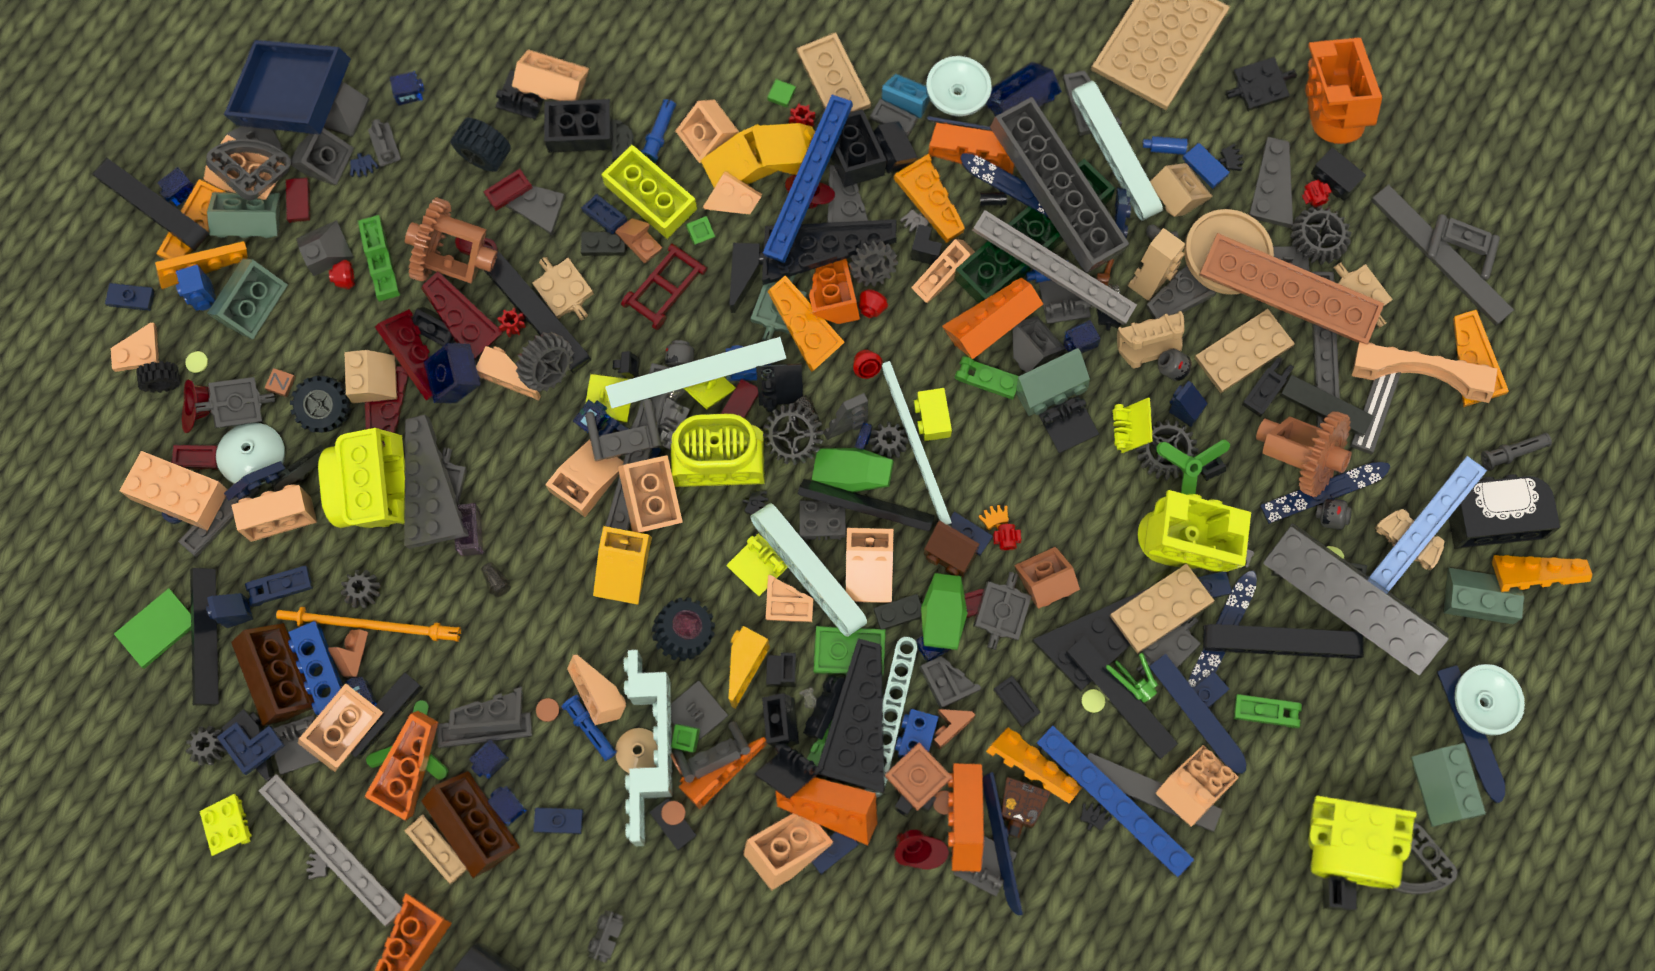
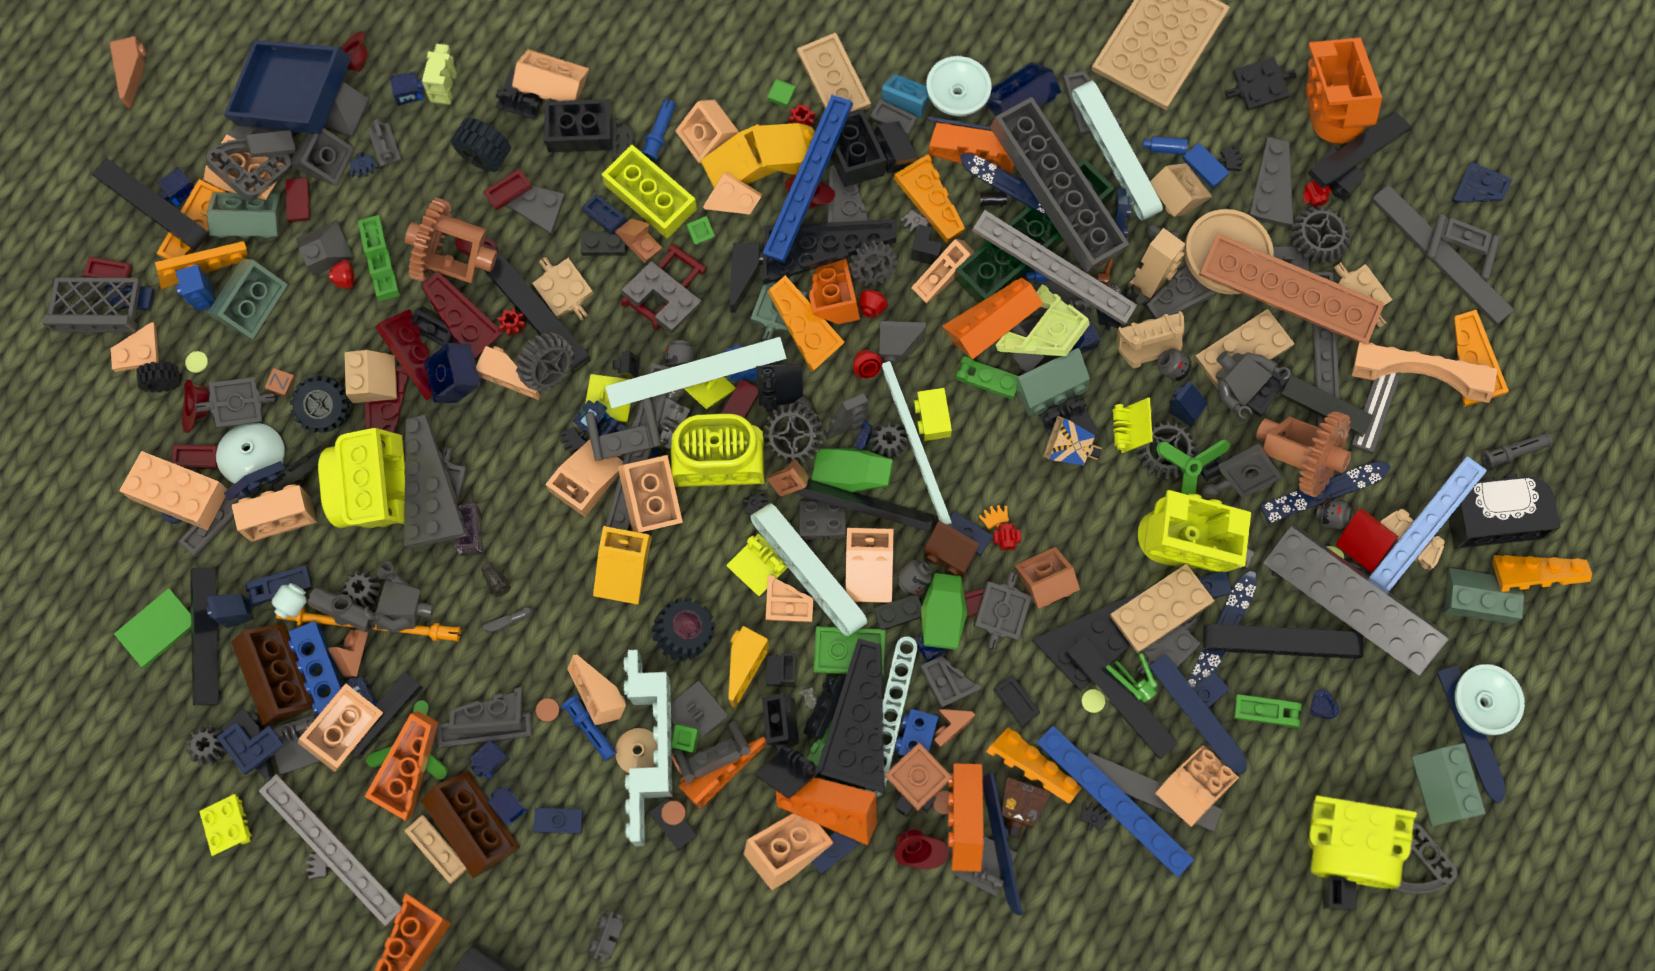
none -> dark grey fence [42,278,141,333]
none -> dark red tile [83,257,133,278]
none -> nougat slope [110,36,147,108]
none -> dark grey tile [246,130,295,158]
none -> light aqua head [272,583,307,619]
none -> dark grey piece [308,588,375,632]
none -> dark red piece [341,31,369,72]
none -> dark grey torso [363,561,433,633]
none -> yellowish green hips [422,44,457,105]
none -> dark grey piece [482,607,533,633]
none -> black piece [559,427,586,454]
none -> flat silver plate [621,261,701,334]
none -> nougat slope [767,459,809,497]
none -> dark grey slope [879,321,926,365]
none -> dark grey head [897,560,932,594]
none -> yellowish green wing [996,284,1090,356]
none -> torso [1043,416,1102,465]
none -> pearl dark grey piece [1122,285,1150,306]
none -> dark grey plate [1201,443,1283,500]
none -> dark grey torso [1216,351,1291,422]
none -> black tile [1308,112,1411,189]
none -> clear blue tile [1309,689,1340,719]
none -> red tile [1335,508,1399,573]
none -> dark blue wing [1452,162,1512,203]

